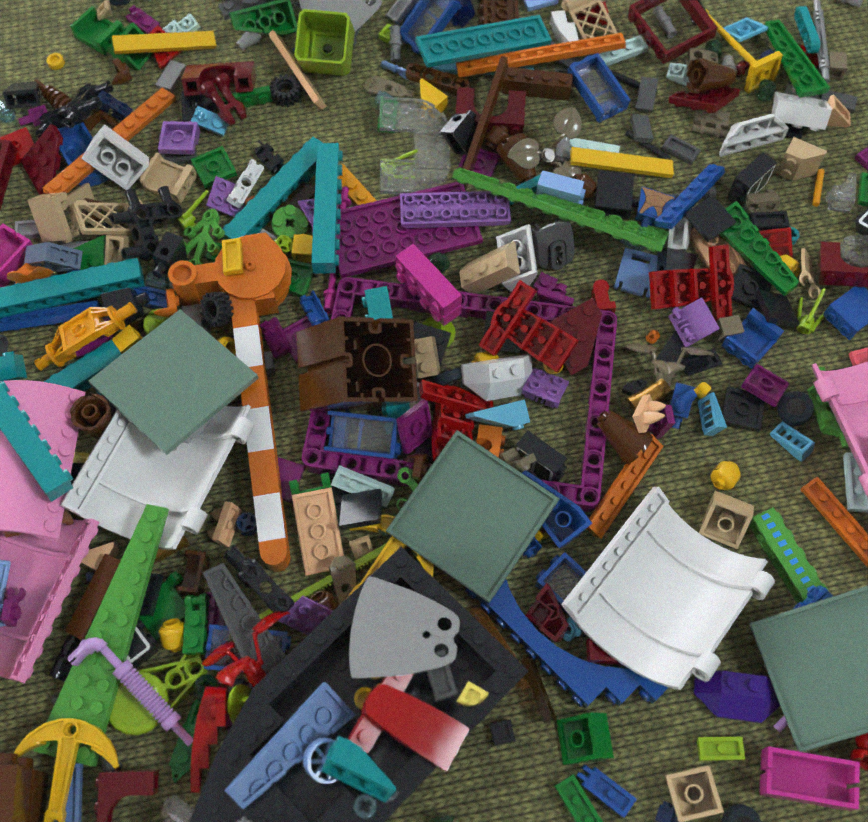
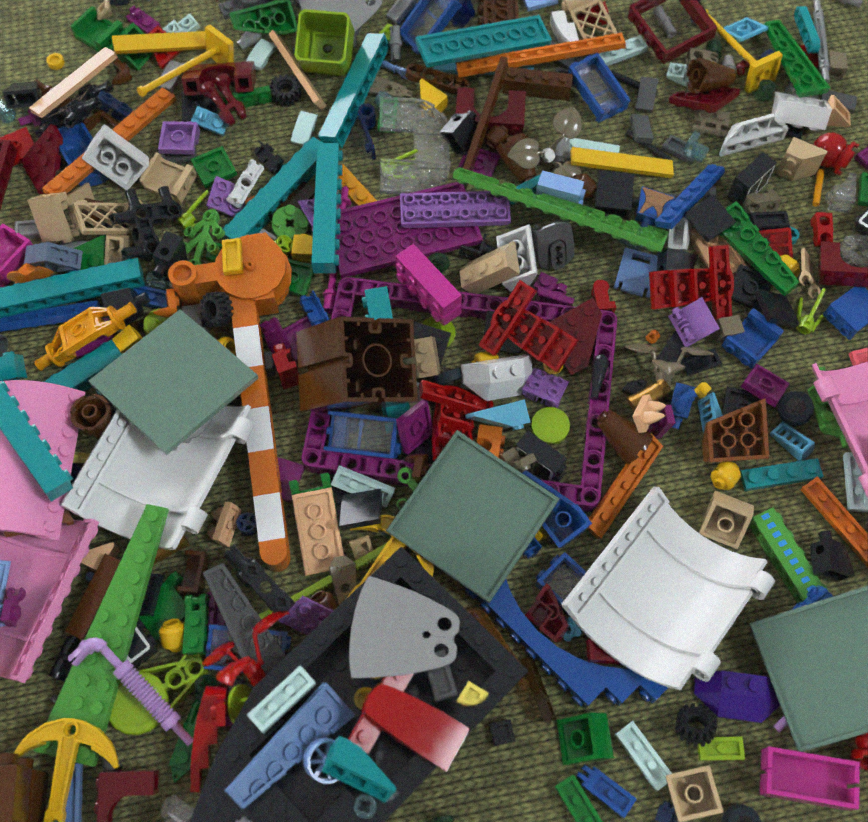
none -> light nougat tile [29,47,118,118]
none -> yellow tile [137,25,234,97]
none -> light aqua slope [246,39,276,71]
none -> light aqua plate [247,666,316,734]
none -> red hips [272,343,299,390]
none -> light aqua slope [291,111,317,146]
none -> teal brick [318,33,390,149]
none -> clear blue door [358,104,376,160]
none -> black bracket [458,233,497,260]
none -> lime tile [531,407,570,445]
none -> black piece [590,354,609,400]
none -> light aqua plate [615,721,672,792]
none -> black tyre [675,703,717,747]
none -> clear light blue panel [683,131,710,163]
none -> dark orange wedge [702,398,769,462]
none -> teal plate [740,458,824,491]
none -> red leg [810,212,834,247]
none -> black torso [810,530,855,582]
none -> red tile [813,132,860,176]

